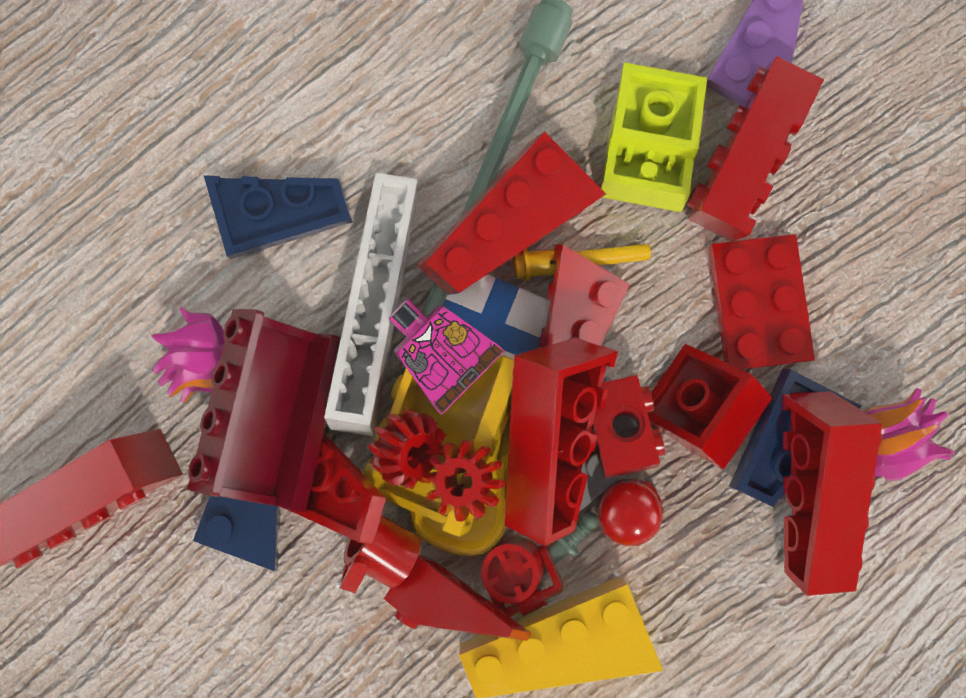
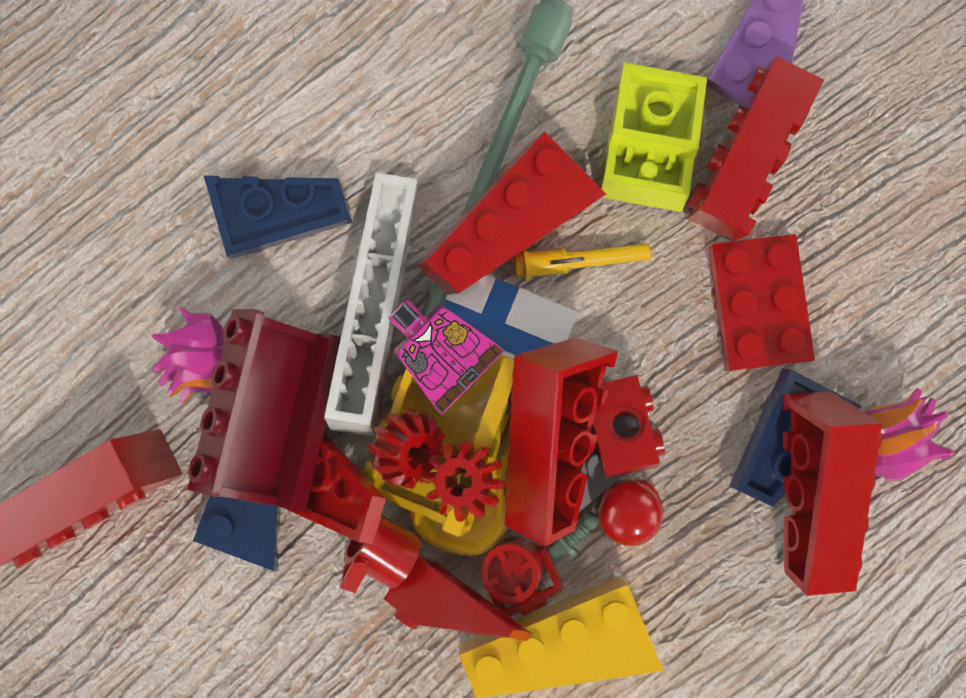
wing [539,244,630,348] -> none
red slope [648,344,772,470] -> none

